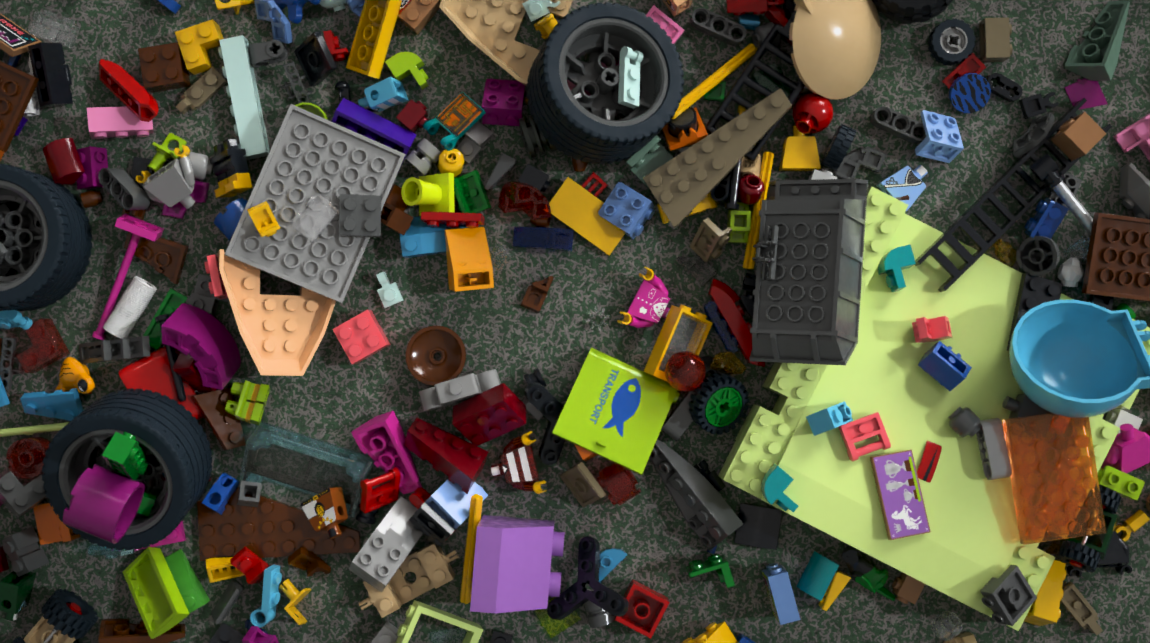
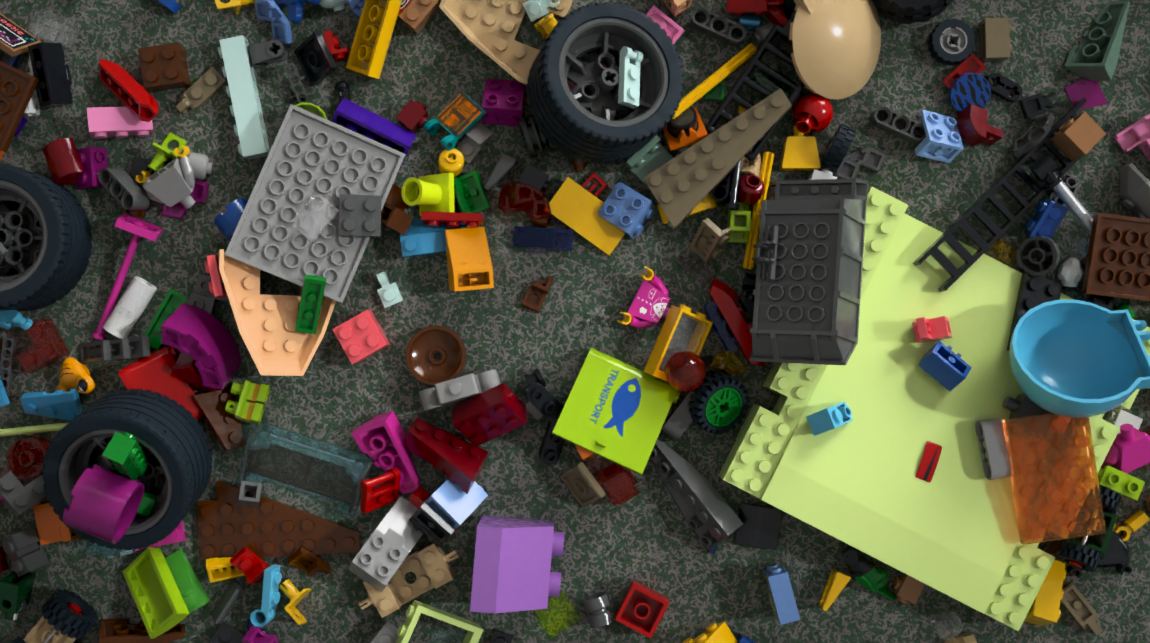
reddish brown hose [80,191,103,208] -> none
reddish brown wing [124,232,189,284] -> none
black bar [155,314,186,402] -> none
yellow brick [175,19,224,75] -> none
blue leg [202,473,239,515] -> none
black hips [210,139,253,198] -> none
yellow bracket [247,201,280,237] -> none
torso [301,487,348,539] -> none
black wheel [355,503,379,524] -> none
medium azure torso [358,76,409,112] -> none
lime brick [385,52,429,90] -> none
light grey wheel [405,137,441,175] -> none
yellow axle [460,494,483,604] -> none
torso [491,431,547,494] -> none
black piece [547,536,629,620] -> none
dark azure plate [599,548,628,582] -> none
green bracket [685,554,735,588] -> none
black plate [693,459,726,492] -> none
teal brick [761,464,799,512] -> none
teal brick [796,551,839,601] -> none
coral plate [838,412,891,462] -> none
medium lavender tile [870,450,931,540] -> none
light blue torso [876,165,928,212] -> none
teal brick [878,245,916,292] -> none
dark grey head [948,407,980,437] -> none
dark grey plate [980,565,1037,626] -> none
none -> green plate [295,274,326,335]
none -> dark red brick [958,104,1003,146]

